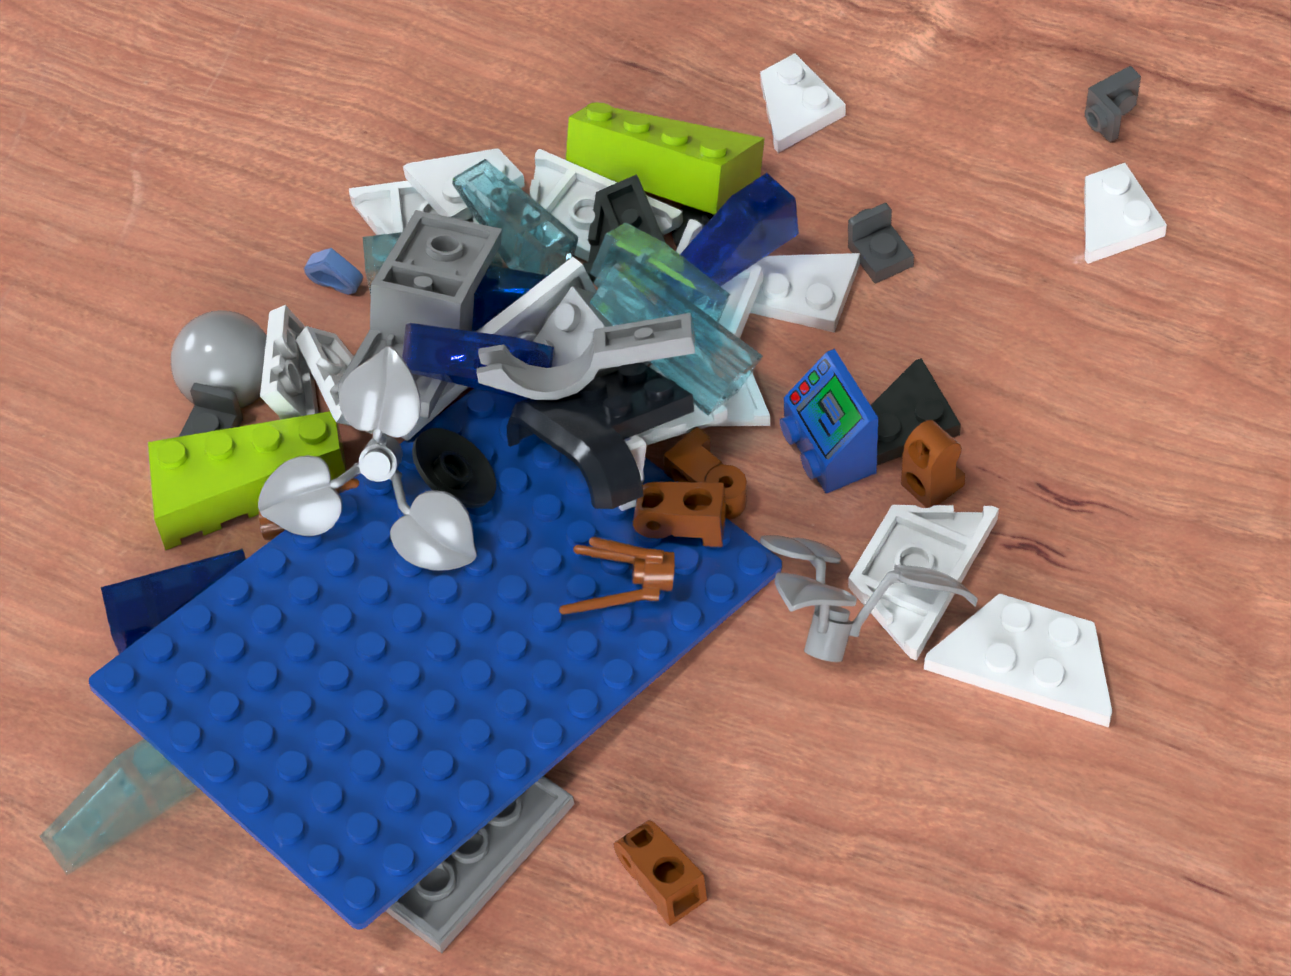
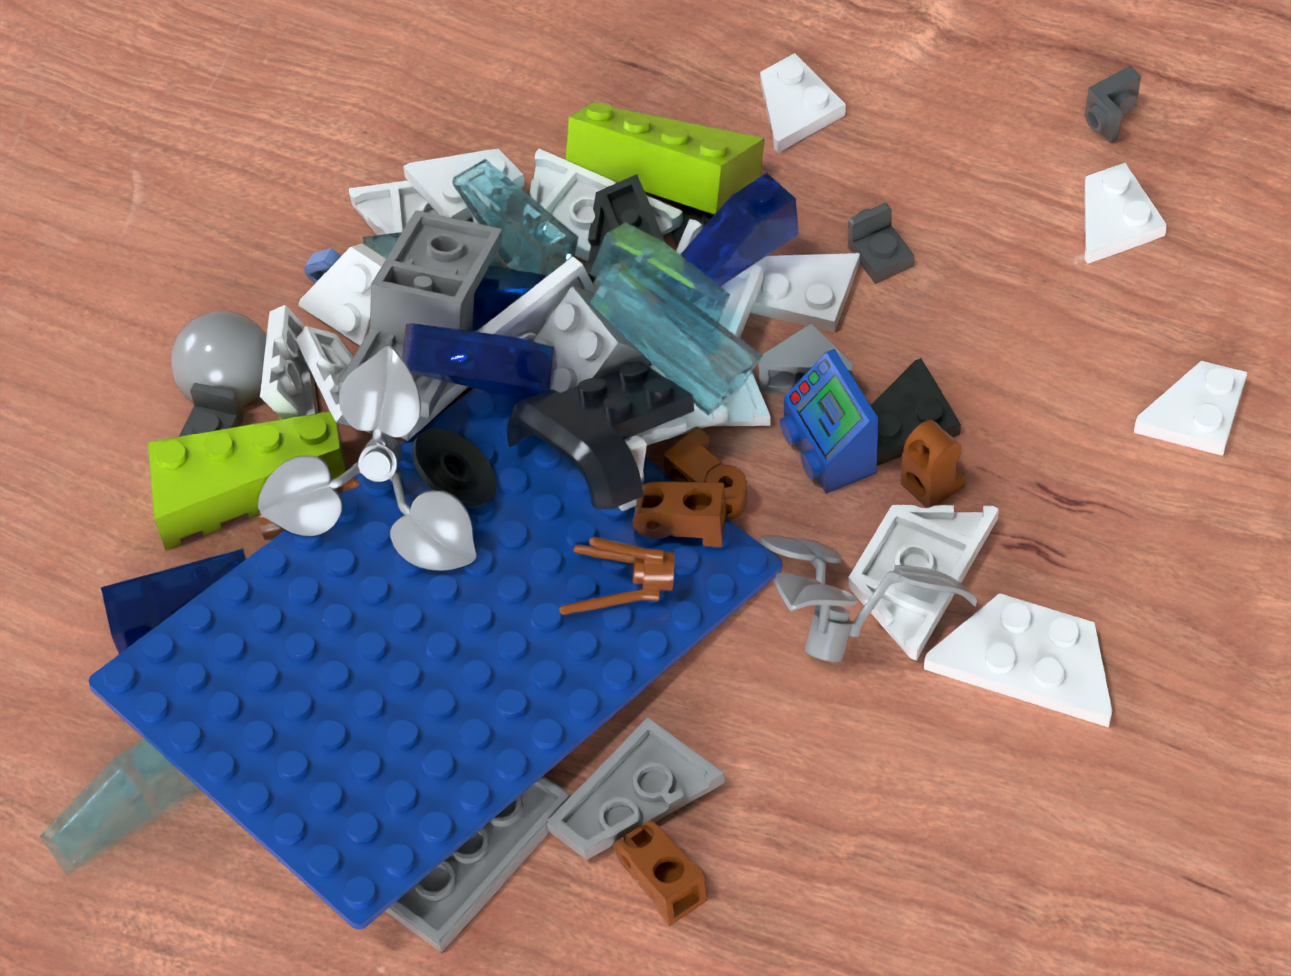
light grey piece [477,313,695,400] -> none
none -> white wing [298,244,386,345]
none -> light grey wing [546,717,725,860]
none -> light grey slope [759,323,853,393]
none -> white wing [1134,361,1247,456]

